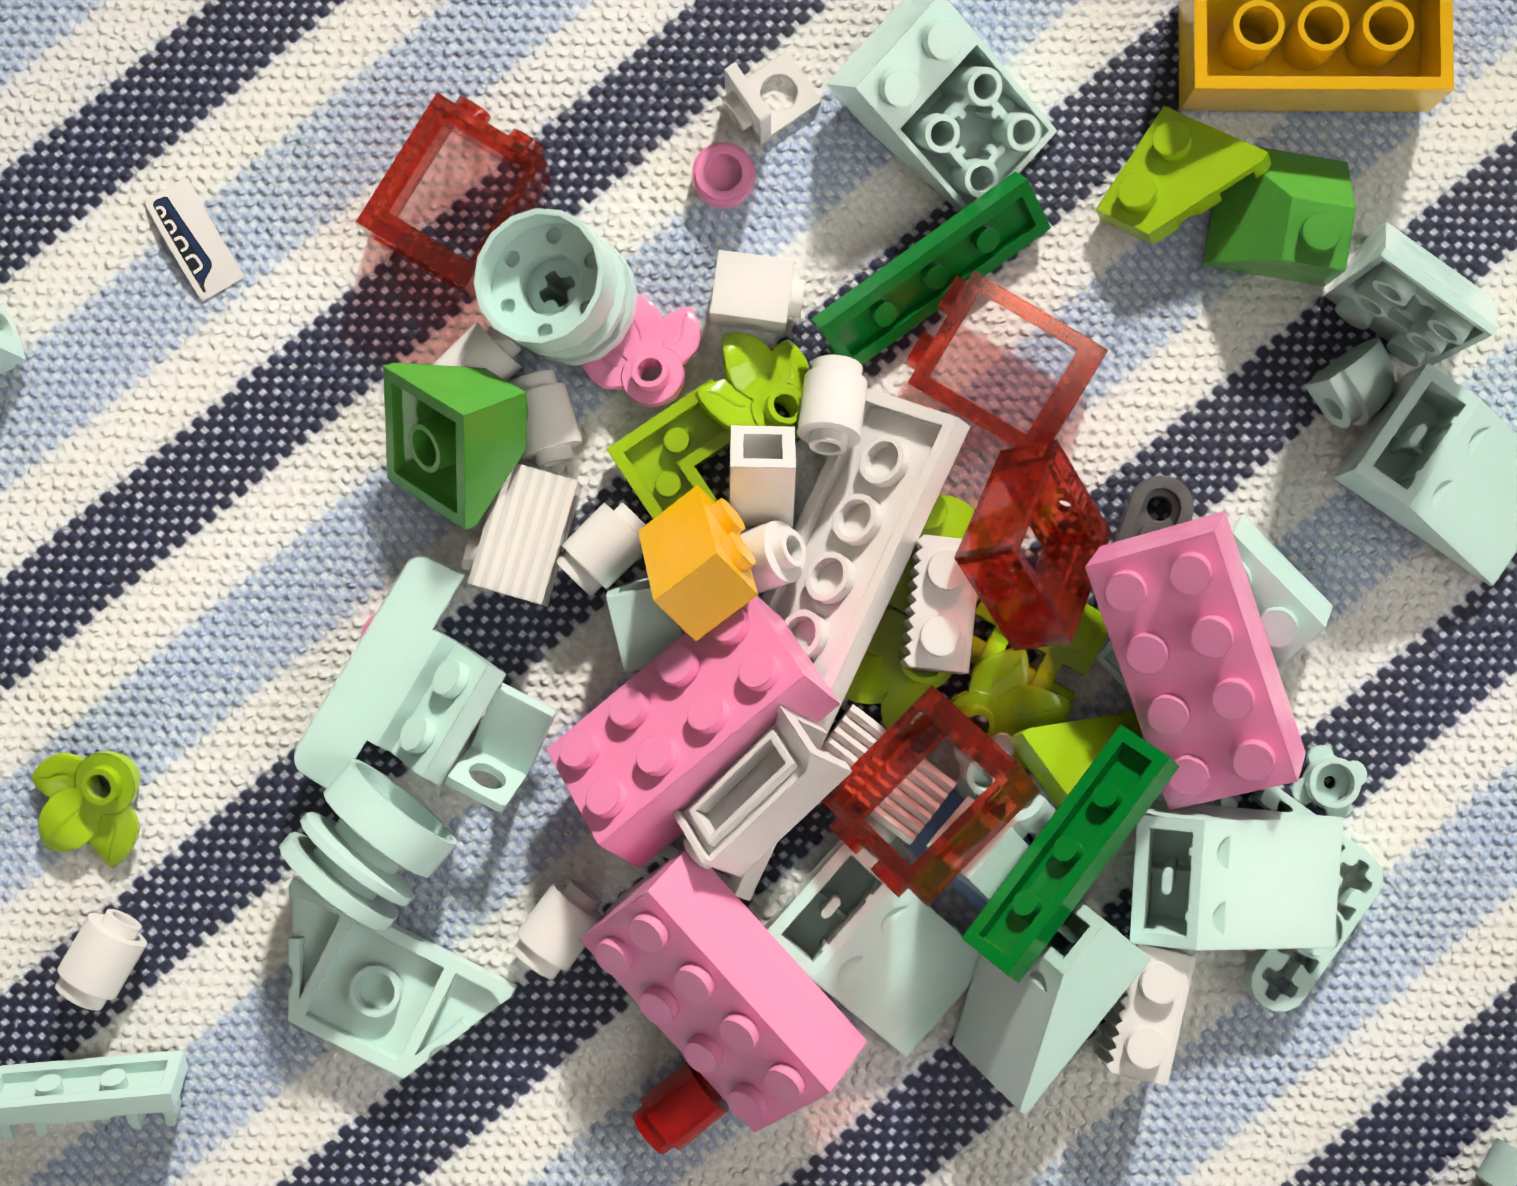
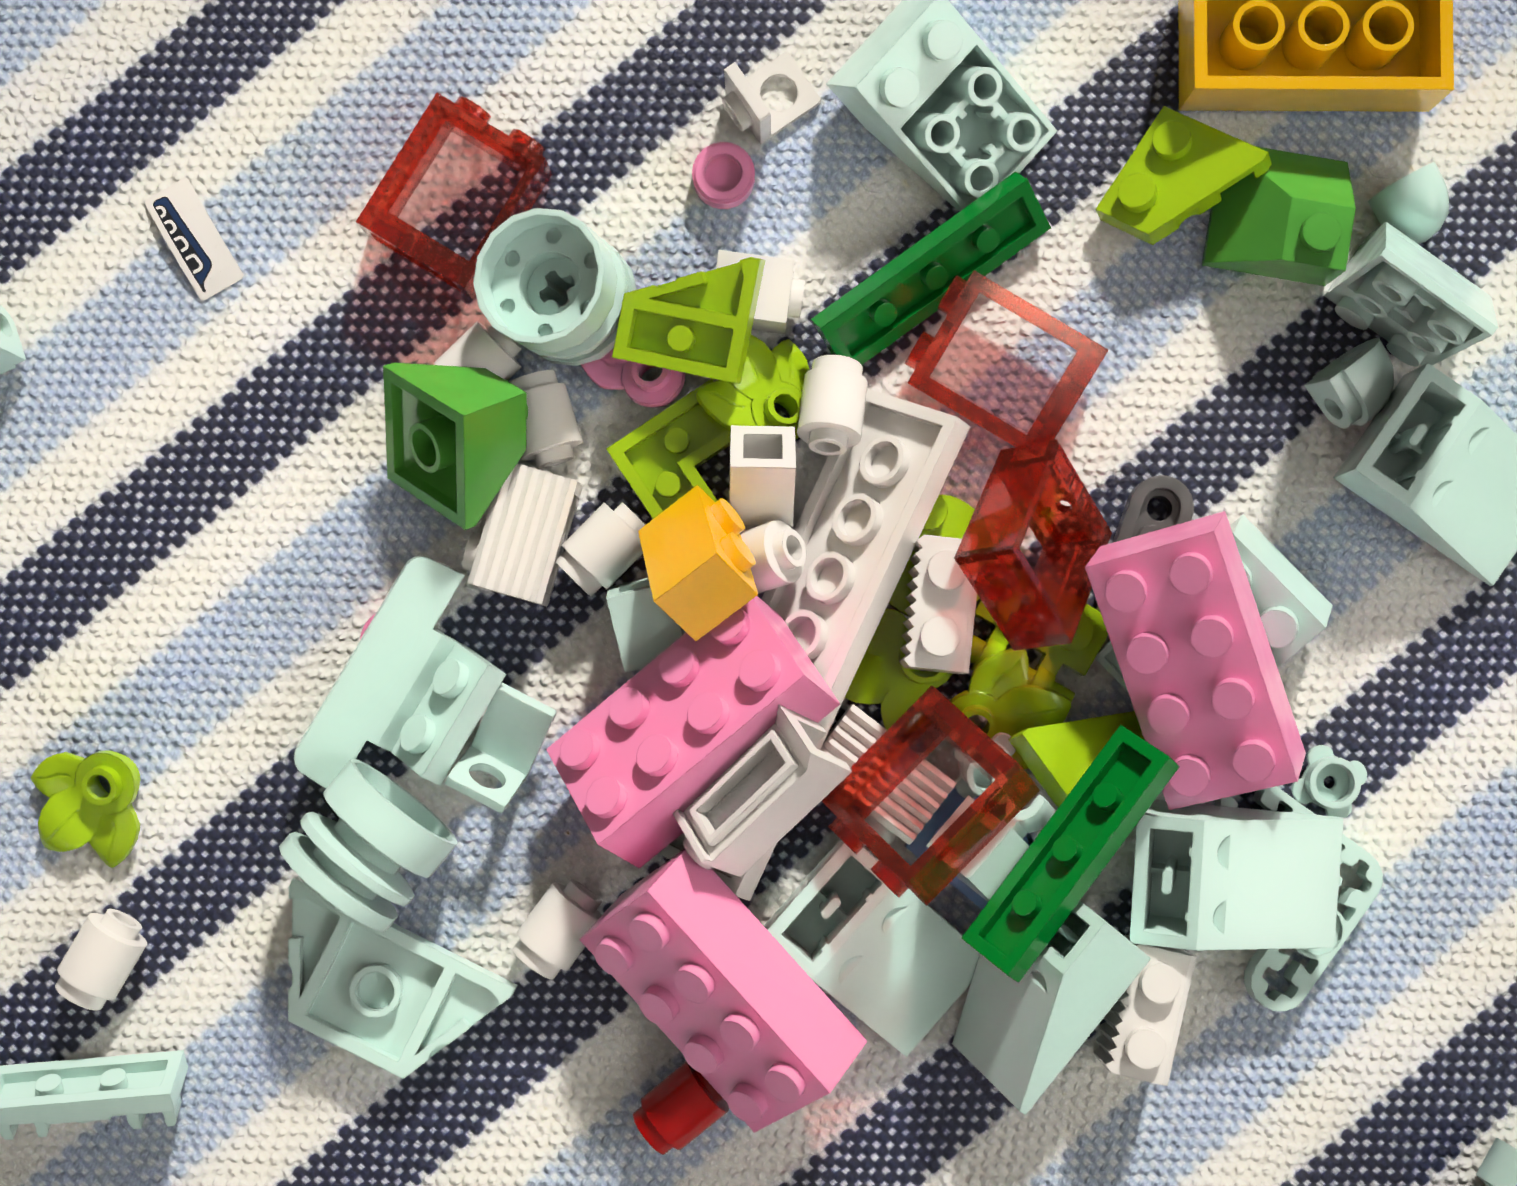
none -> lime wing [612,257,766,384]
none -> light aqua piece [1368,162,1449,244]

